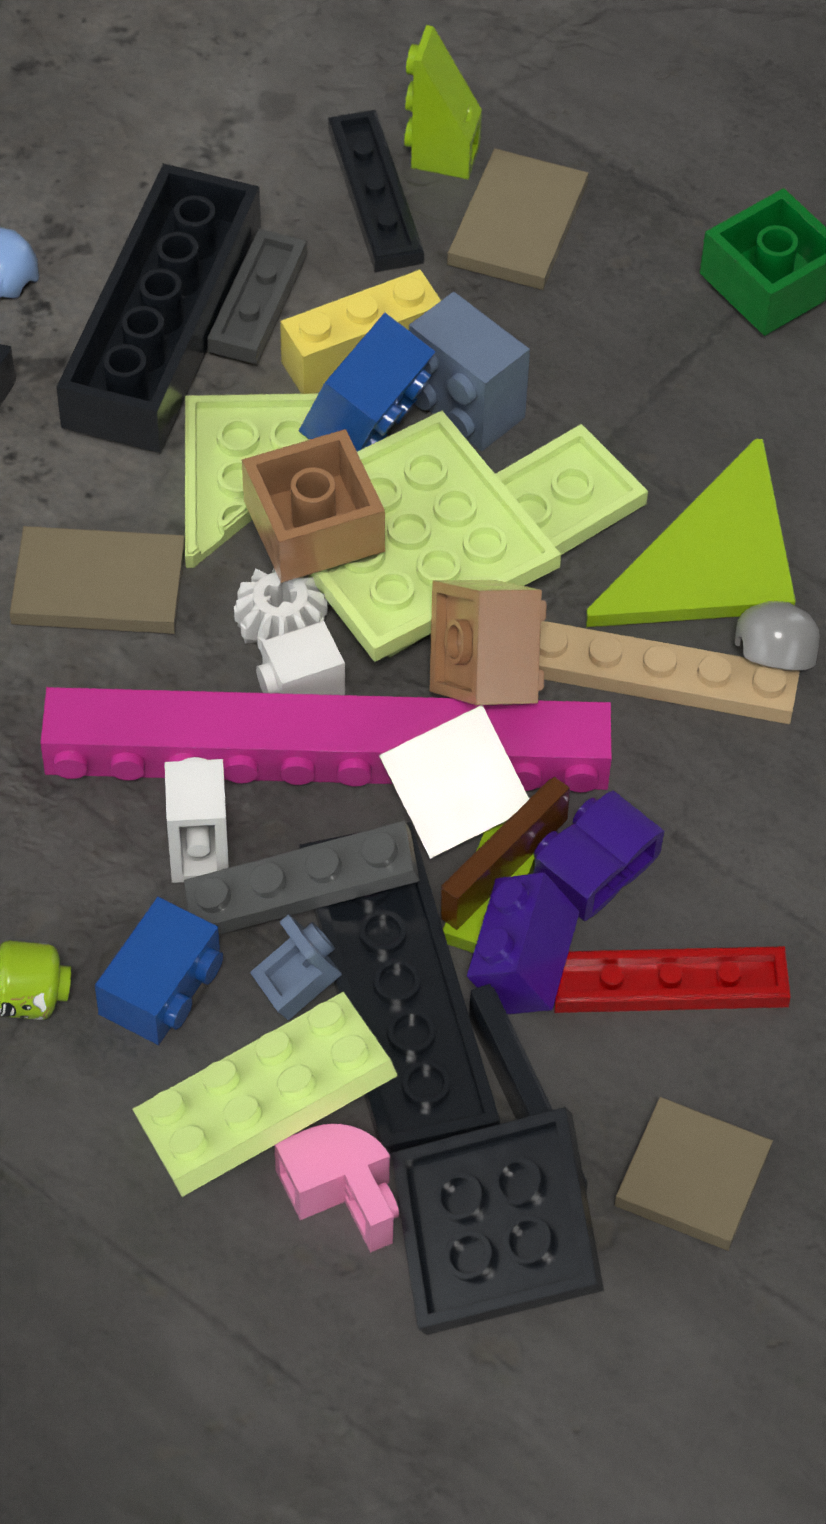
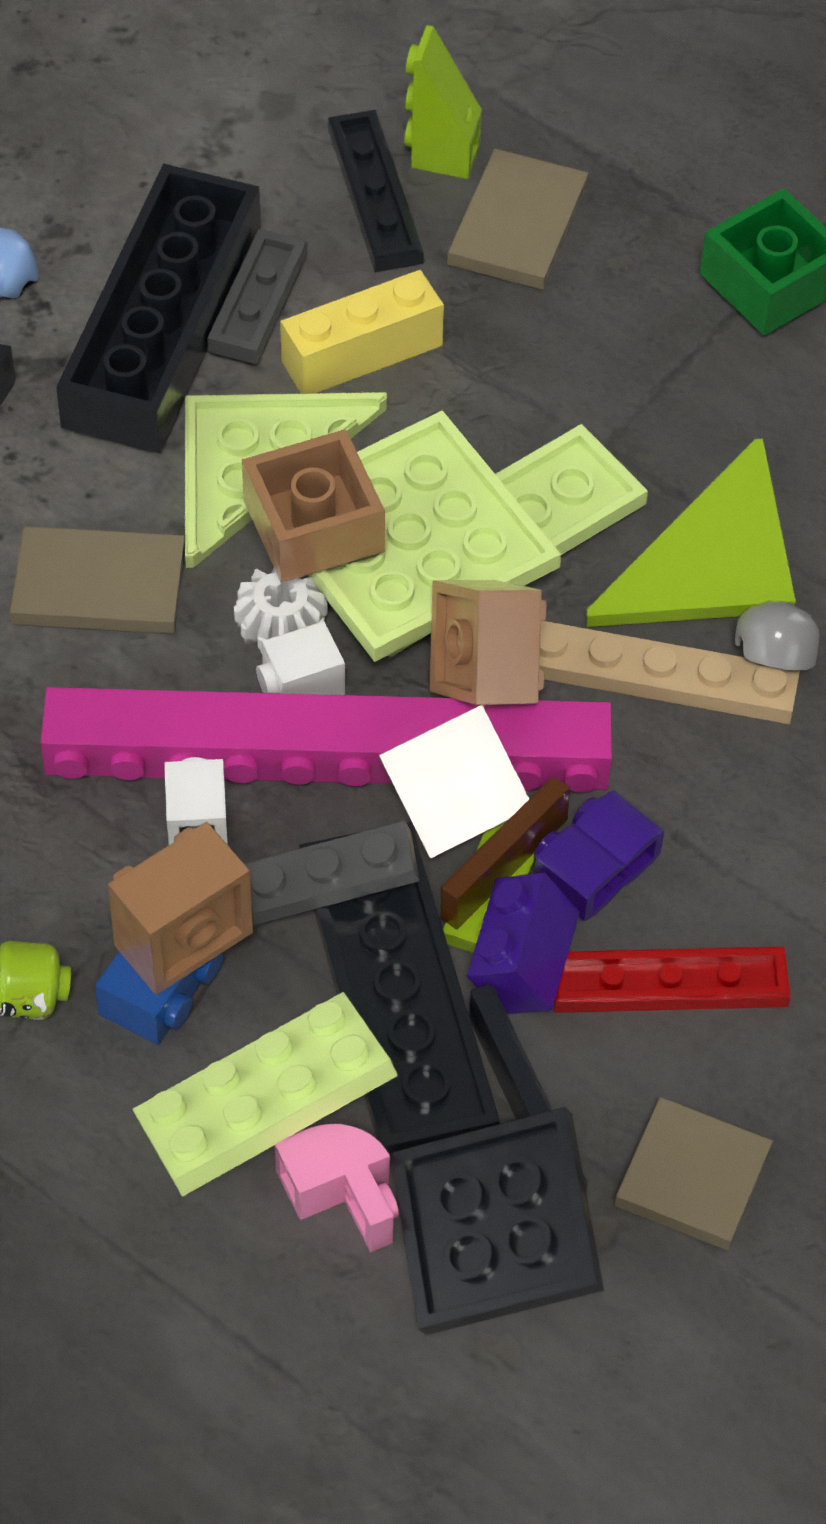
sand blue bracket [250,914,342,1020] -> none
blue brick [298,313,436,451] -> none
sand blue brick [409,291,530,452] -> none
none -> medium nougat container [107,822,253,995]

